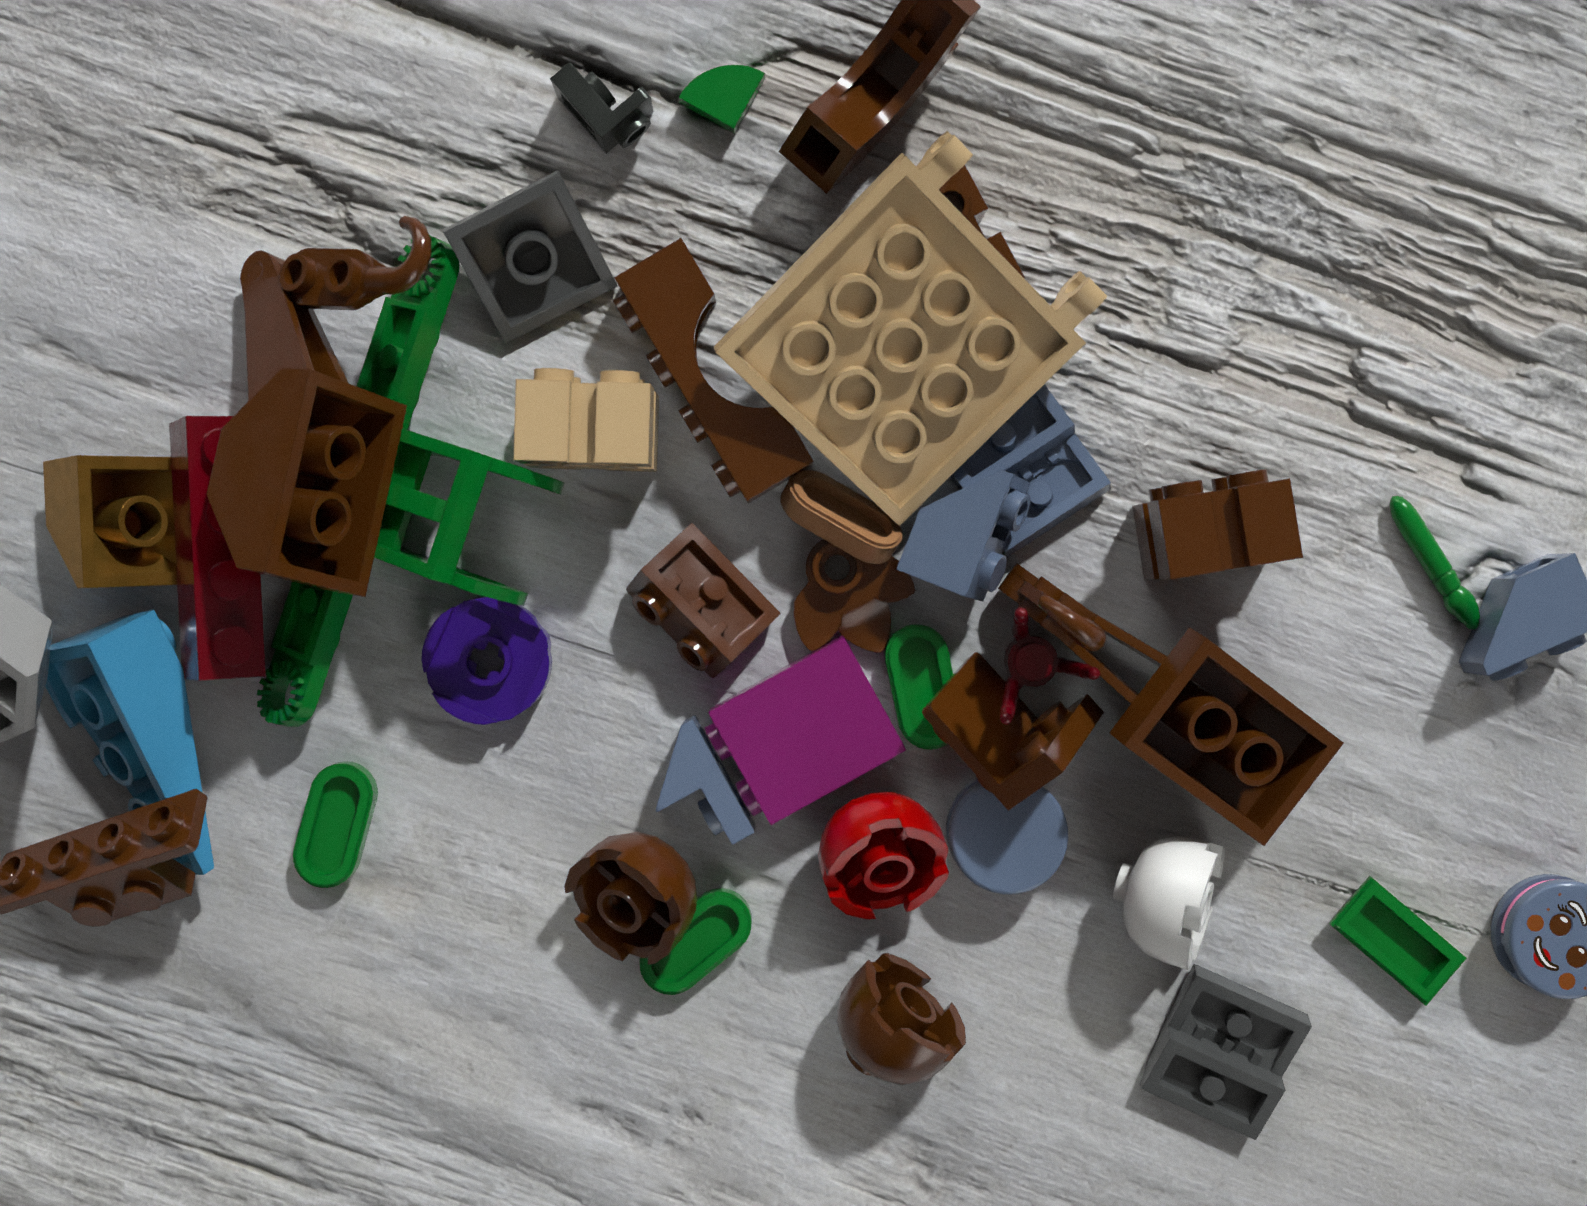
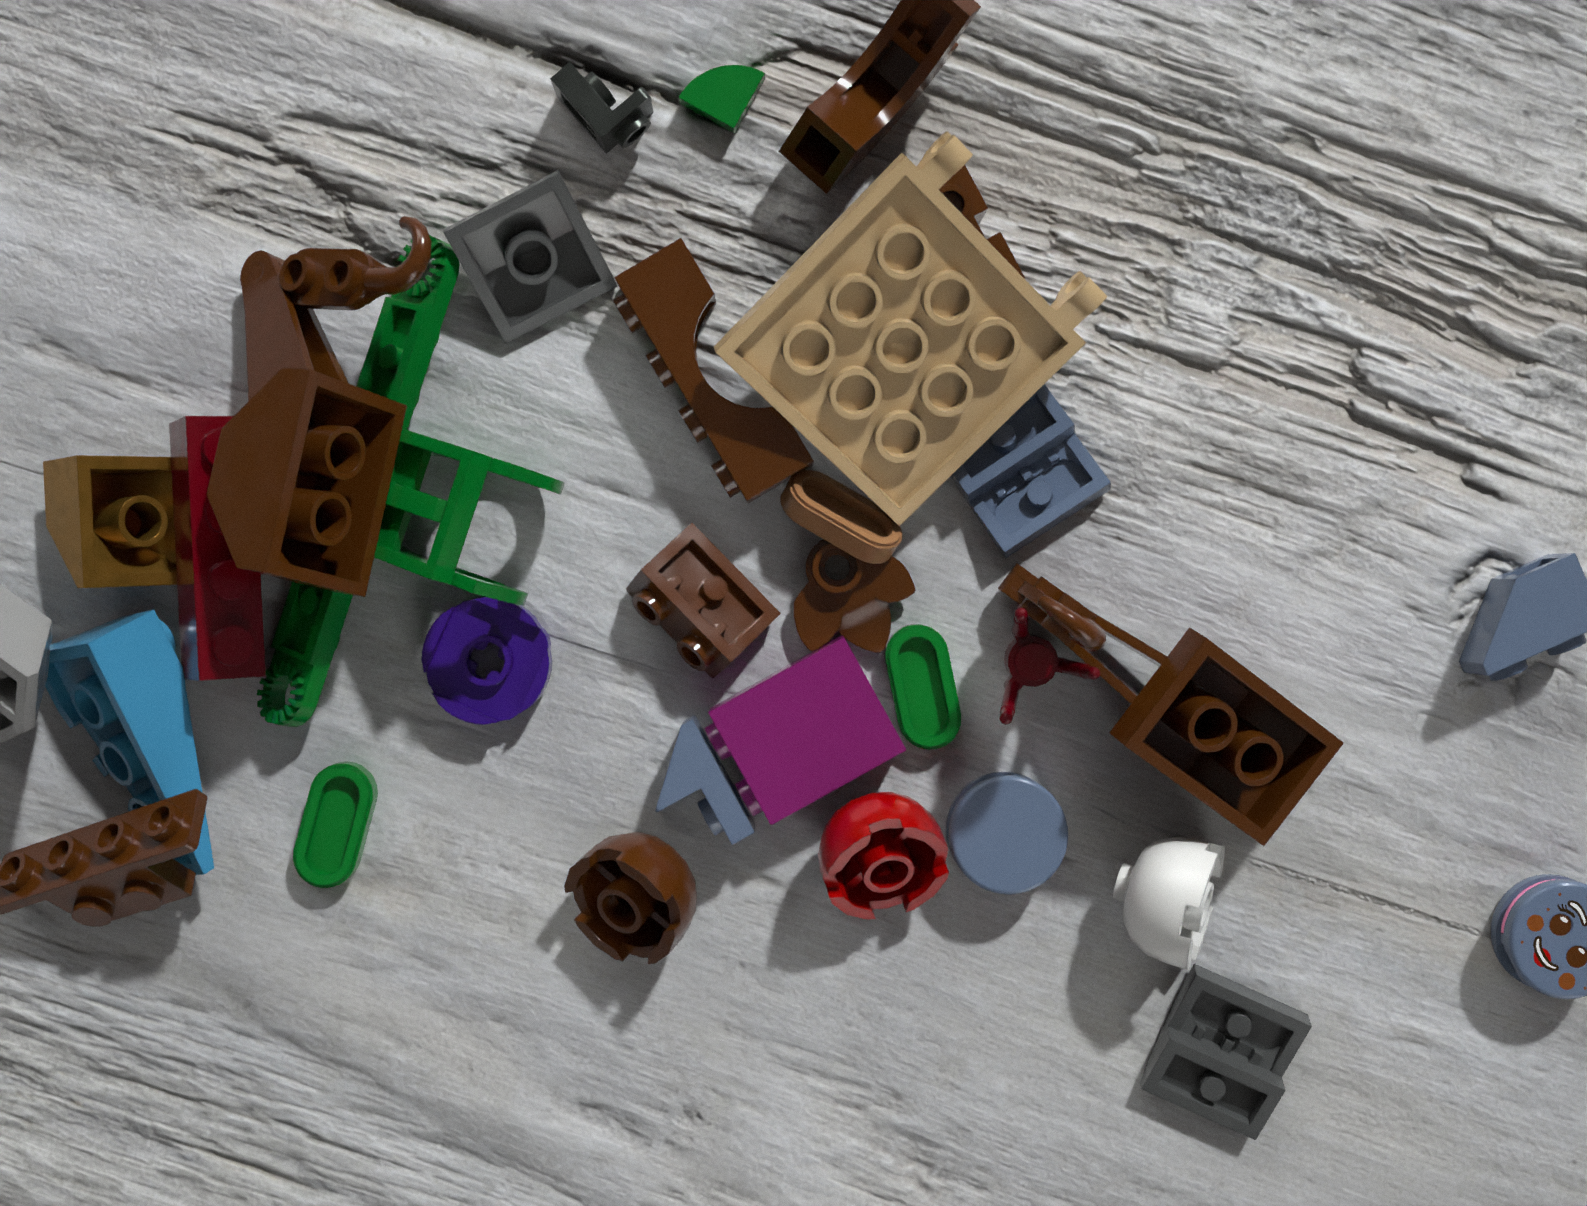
tan brick [513,368,659,472] -> none
green tile [639,888,752,995] -> none
reddish brown cylinder [837,953,966,1085] -> none
sand blue slope [896,470,1030,602] -> none
reddish brown bracket [922,652,1104,811] -> none
reddish brown brick [1132,469,1303,580] -> none
green tile [1329,876,1467,1006] -> none
green piece [1389,495,1480,630] -> none

